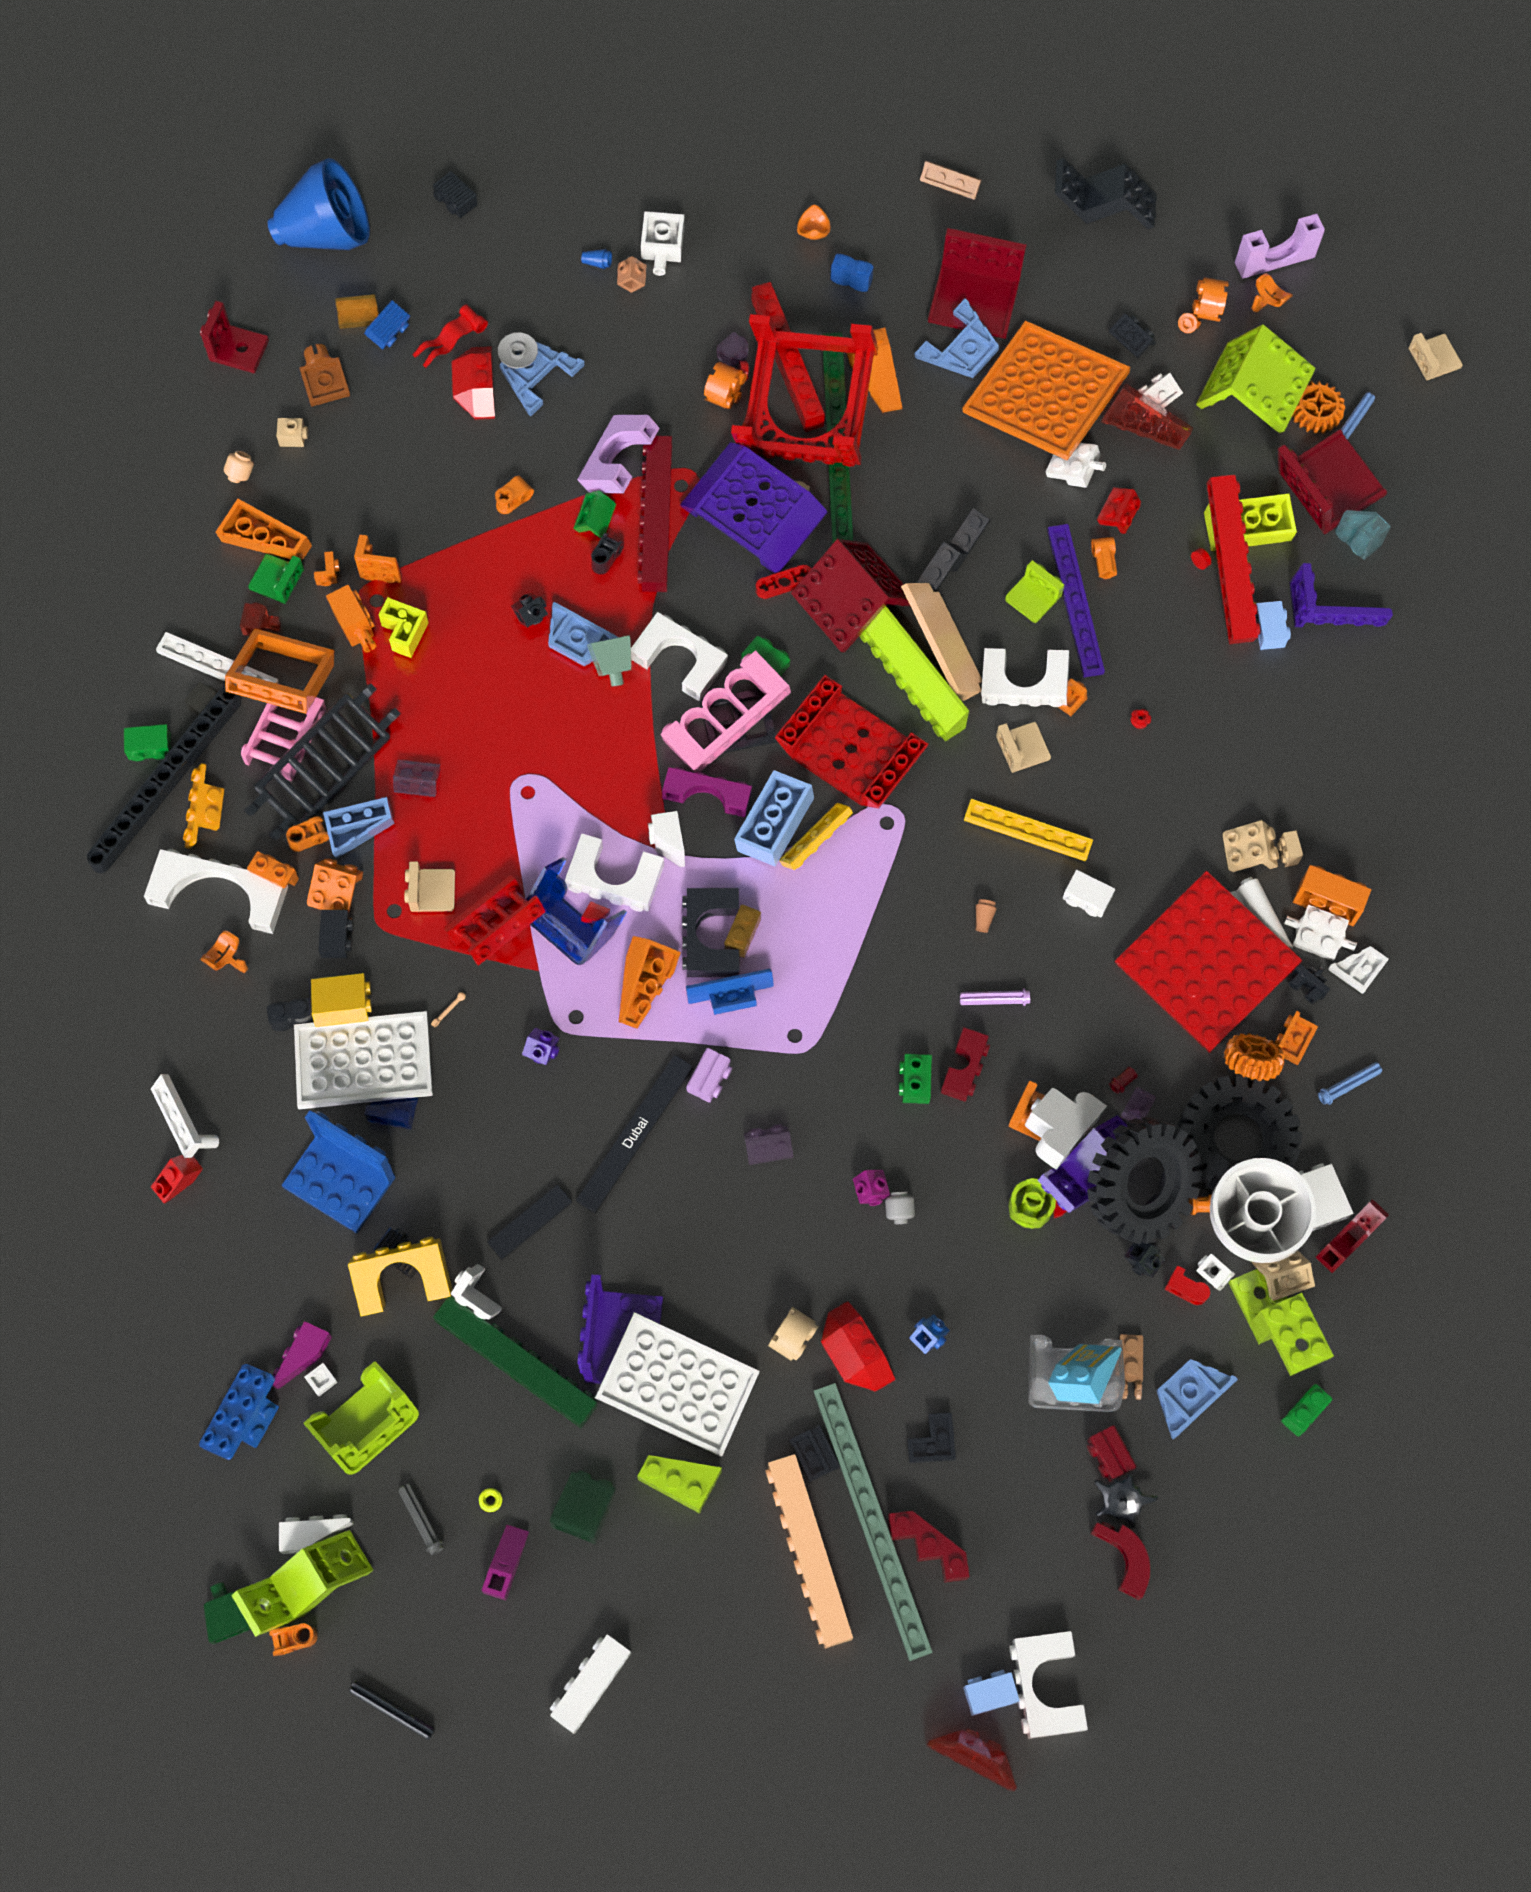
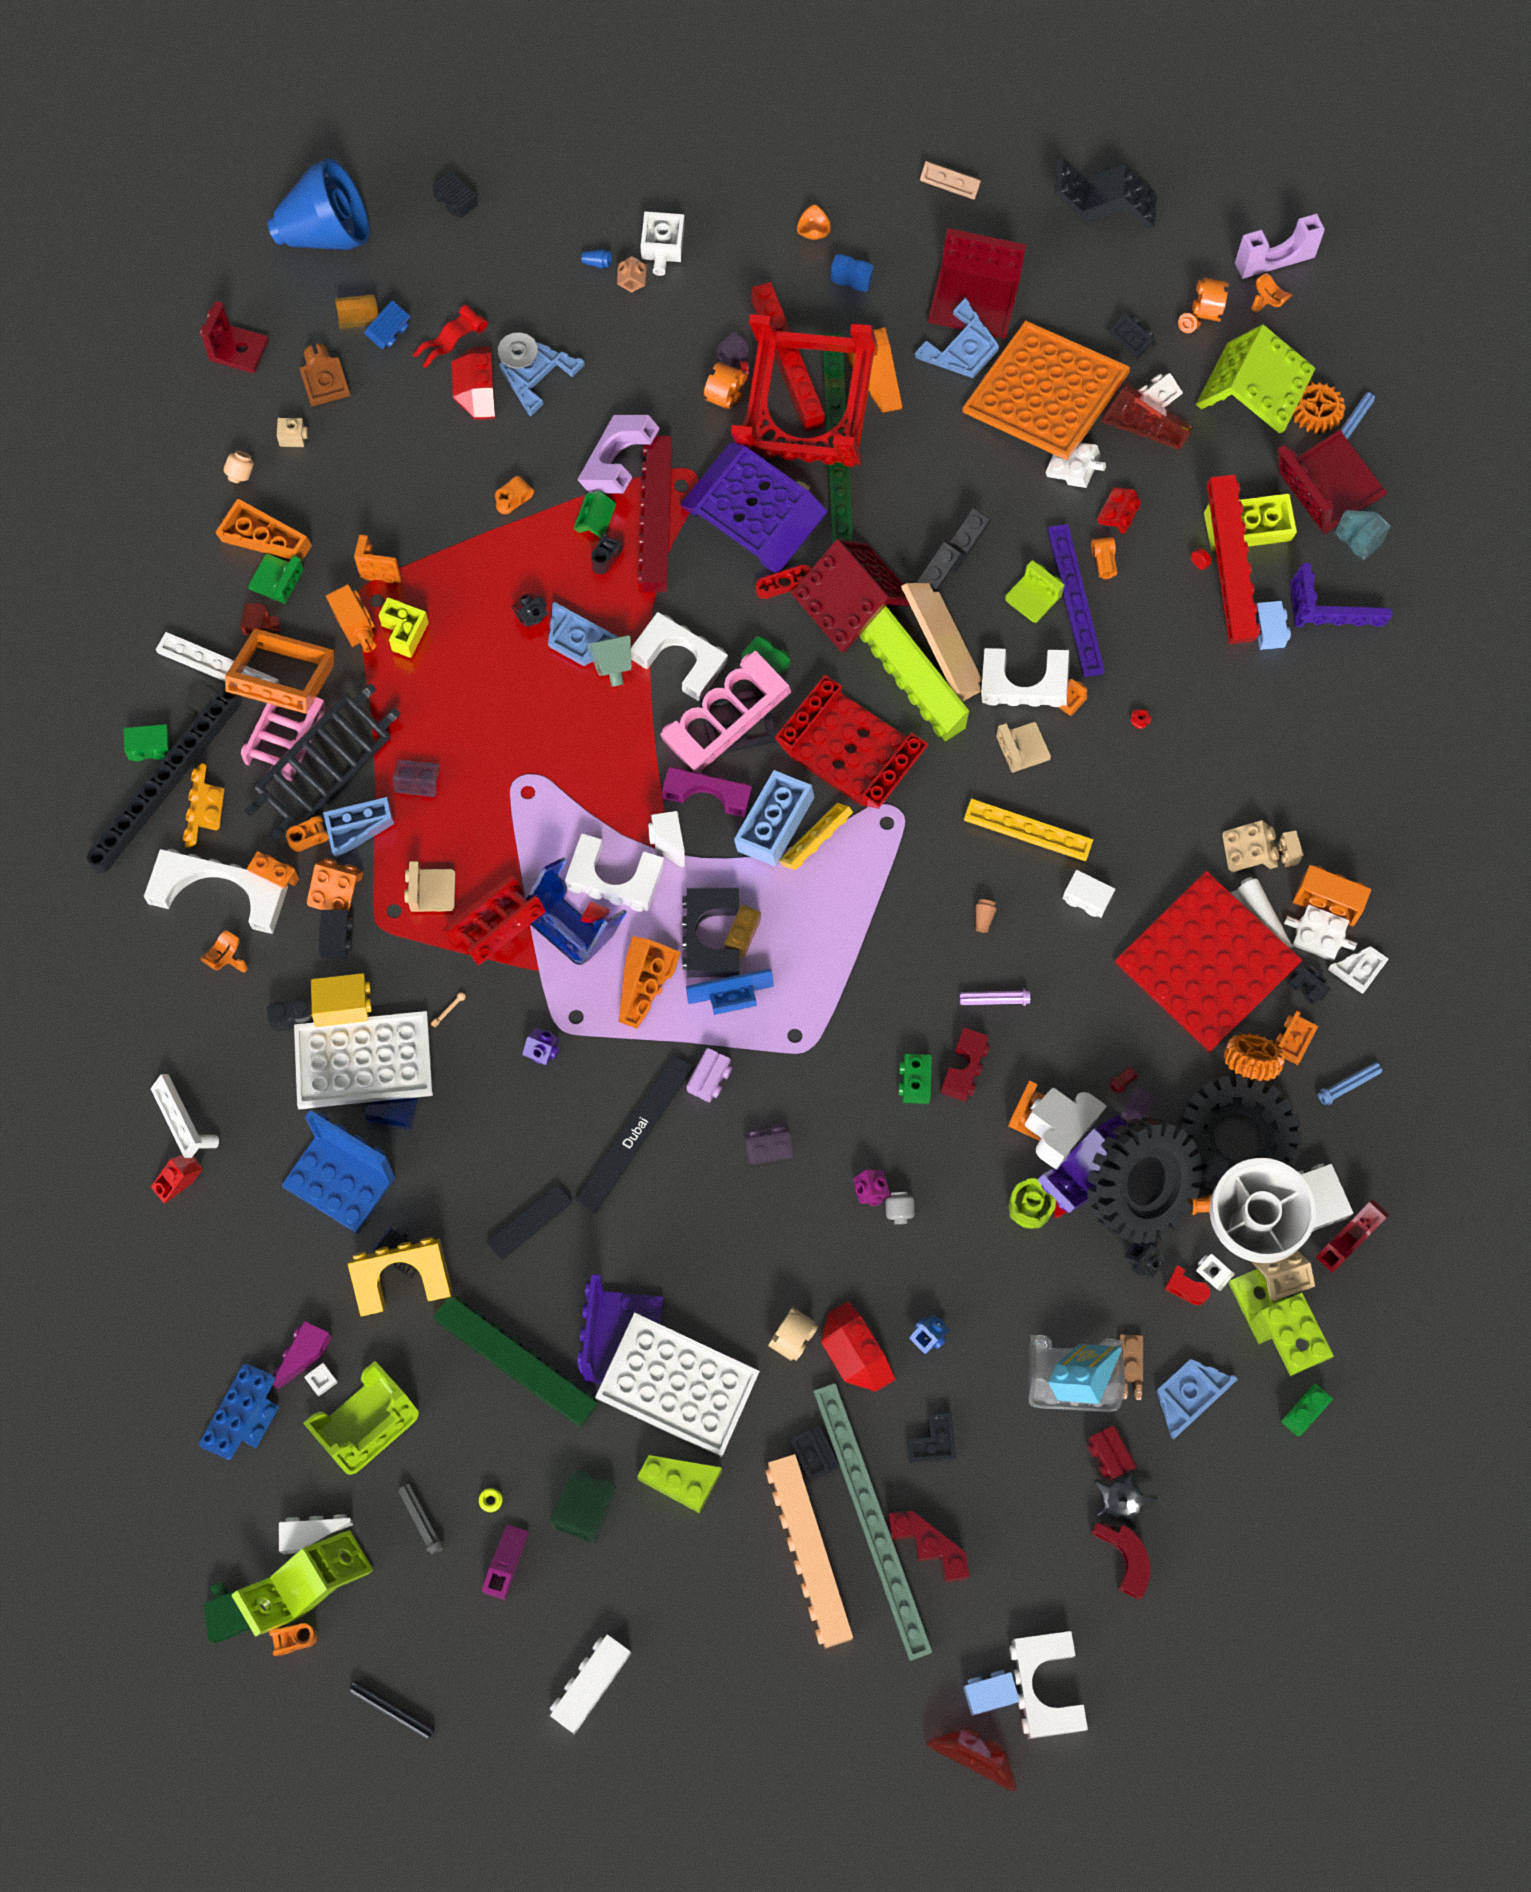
orange bracket [314,551,340,586] -> none
white bracket [451,1264,502,1320] -> none
tan bracket [1409,333,1462,380] -> none

